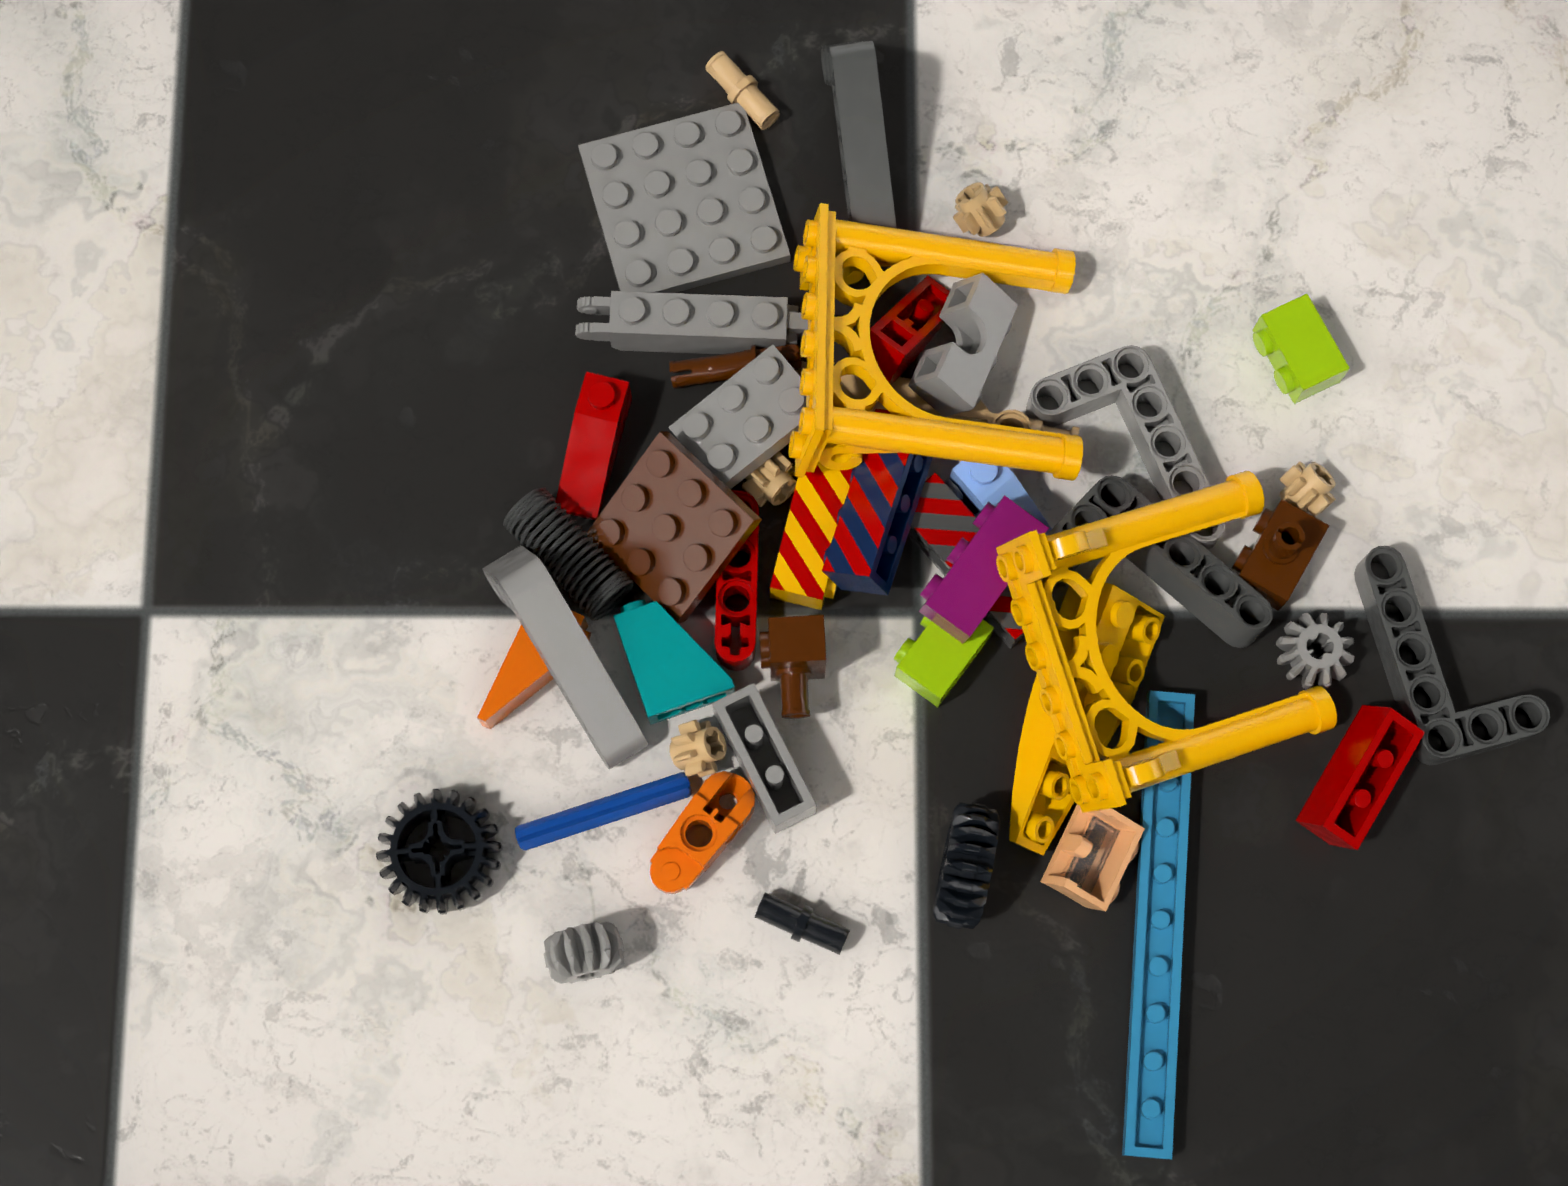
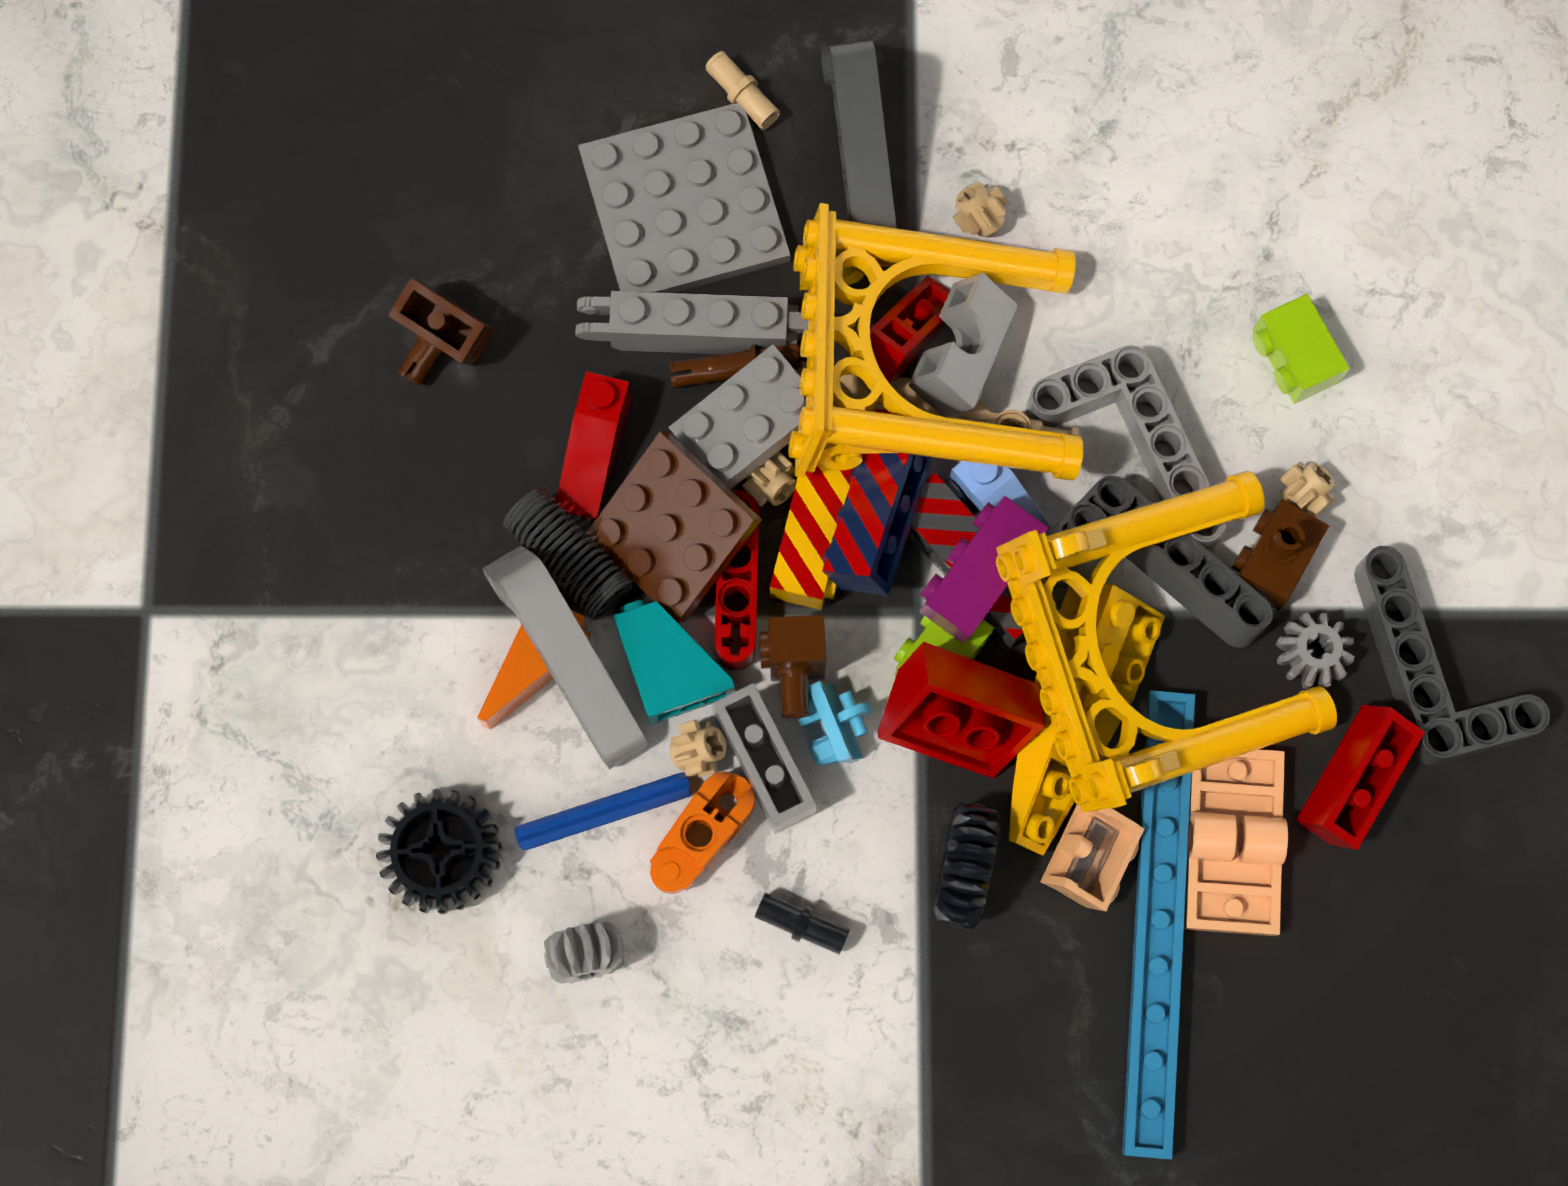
none -> reddish brown brick [388,278,496,386]
none -> medium azure hips [797,681,874,766]
none -> red slope [877,642,1045,778]
none -> light nougat plate [1184,749,1288,936]

